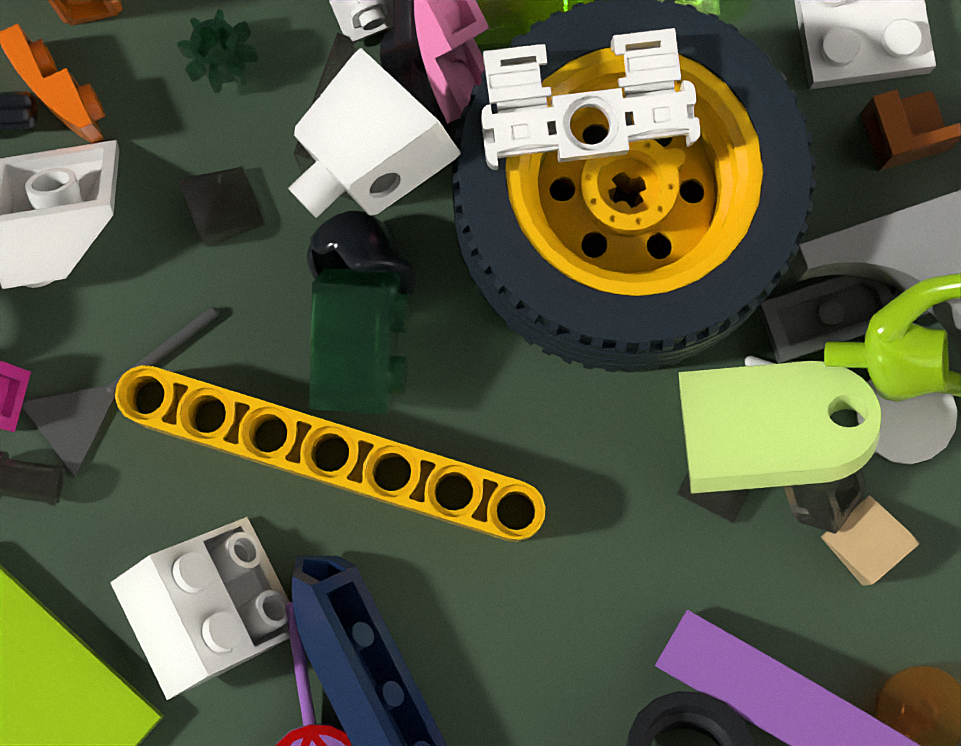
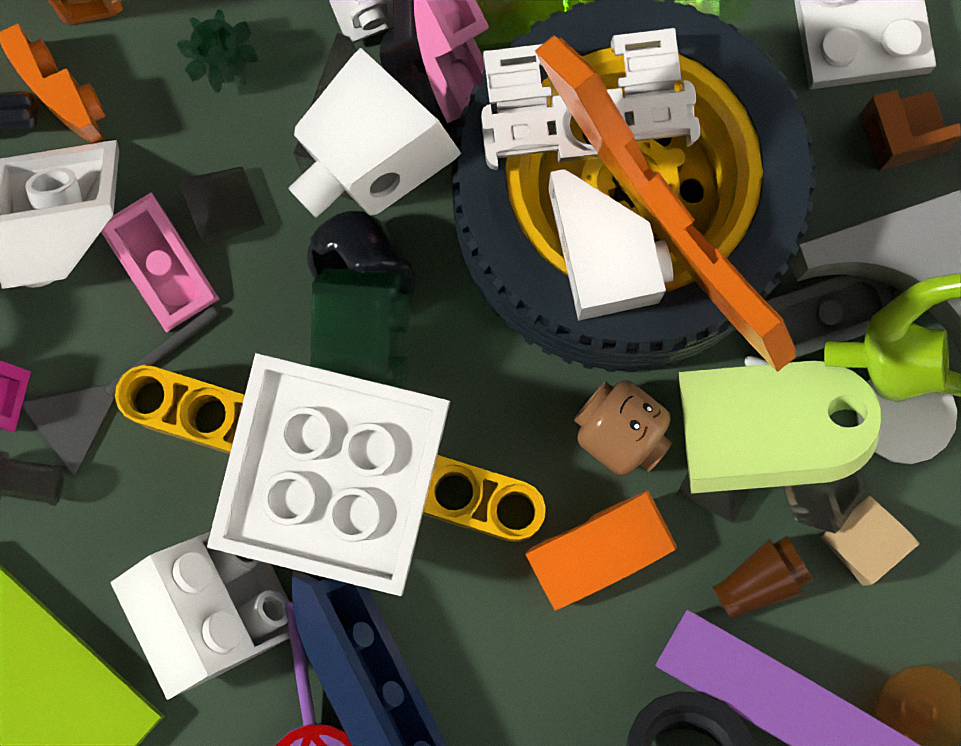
none -> bright pink slope [101,192,219,332]
none -> white plate [207,353,451,596]
none -> orange slope [525,490,677,611]
none -> orange tile [535,35,796,372]
none -> white slope [548,169,673,321]
none -> medium nougat head [574,380,672,476]
none -> reddish brown cone [713,536,814,620]

